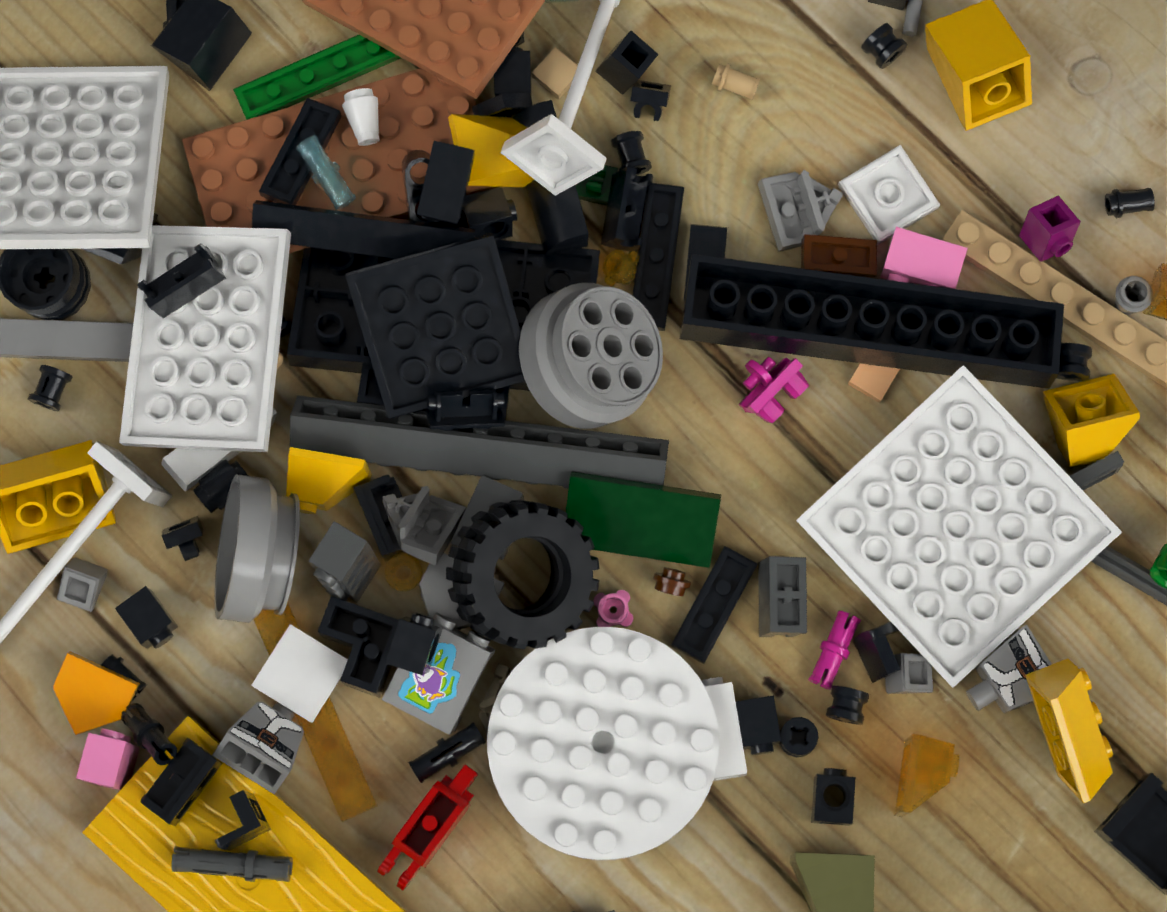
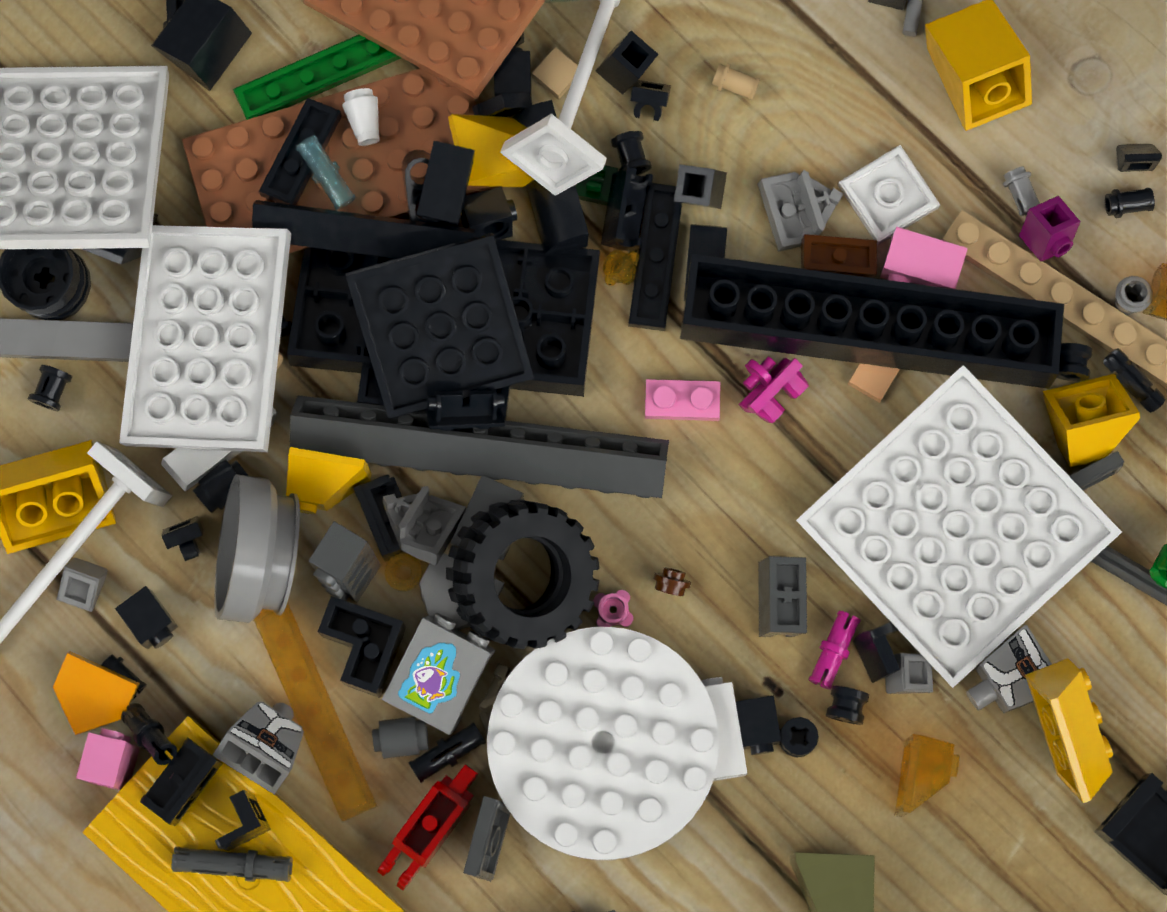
black hinge [137,243,226,319] -> none
white sticker [251,624,348,723] -> none
black brick [386,613,443,675] -> none
light grey wheel [519,283,663,429] -> none
dark green tile [566,472,721,568] -> none
black tile [671,546,758,664] -> none
black brick [811,768,856,826] -> none
black wheel [861,23,908,69] -> none
none -> dark grey brick [372,717,429,759]
none -> dark grey tile [463,796,511,882]
none -> bright pink plate [645,379,720,421]
none -> black brick [674,164,727,209]
none -> light grey pin [1003,166,1041,216]
none -> black axle [1103,348,1166,413]
none -> black slope [1116,144,1162,172]

